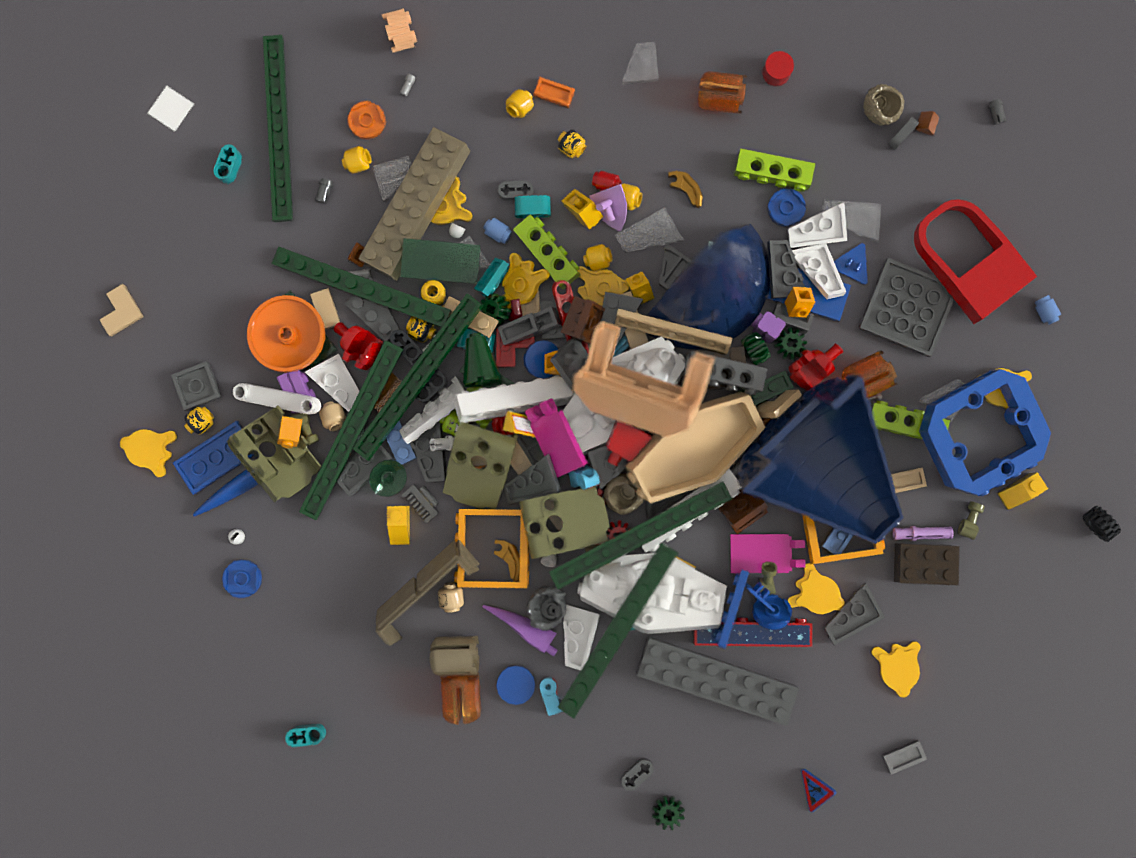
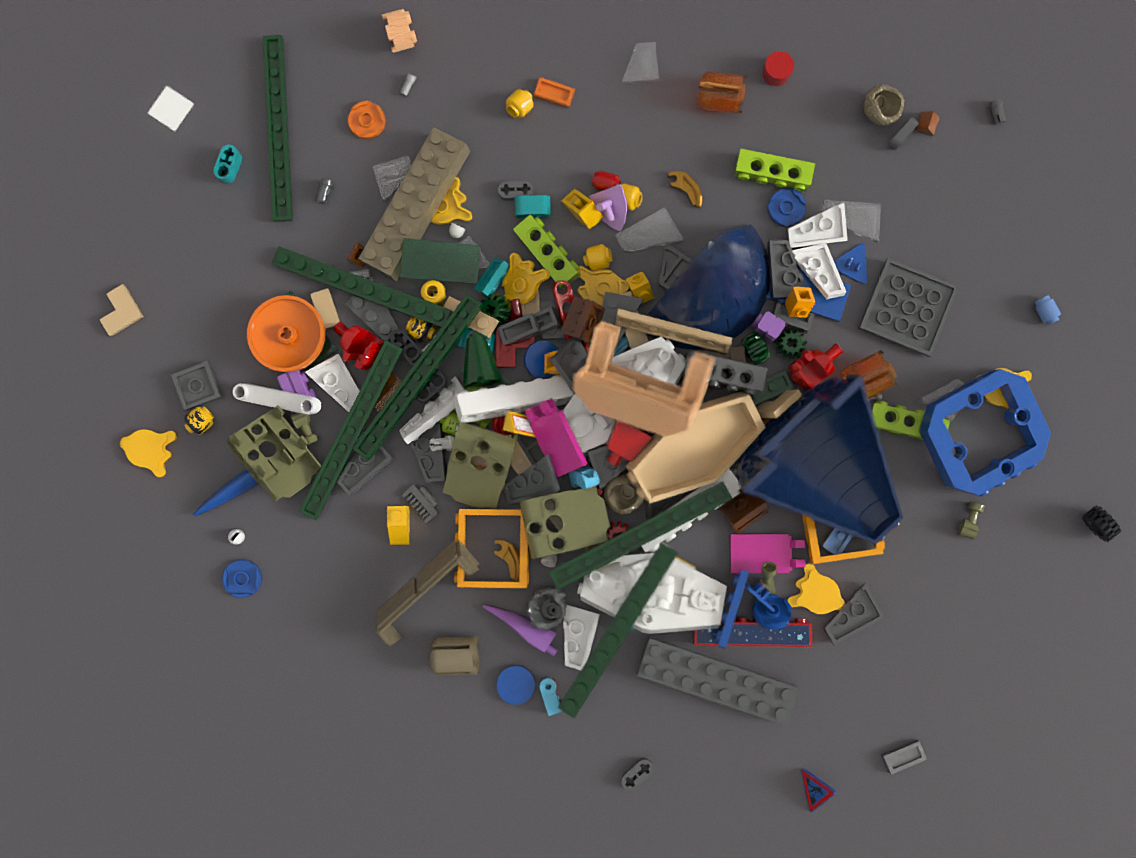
blue tile [173,421,254,495] -> none
light orange brick [277,416,302,448] -> none
teal beam [285,724,326,747] -> none
tan head [319,401,346,431] -> none
yellow head [342,146,372,174] -> none
clear green dish [369,460,407,497] -> none
medium blue plate [386,420,417,466] -> none
tan head [438,583,464,612] -> none
clear orange cylinder [440,673,481,725] -> none
medium blue brick [483,218,513,244] -> none
yellow head [558,130,586,158] -> none
dark green gear [652,796,685,830] -> none
yellow tile [871,641,921,697] -> none
tan tile [891,467,927,493] -> none
lavender pin [892,526,954,541] -> none
dark brown brick [894,543,960,586] -> none
red window [914,200,1037,324] -> none
yellow slope [997,472,1048,510] -> none

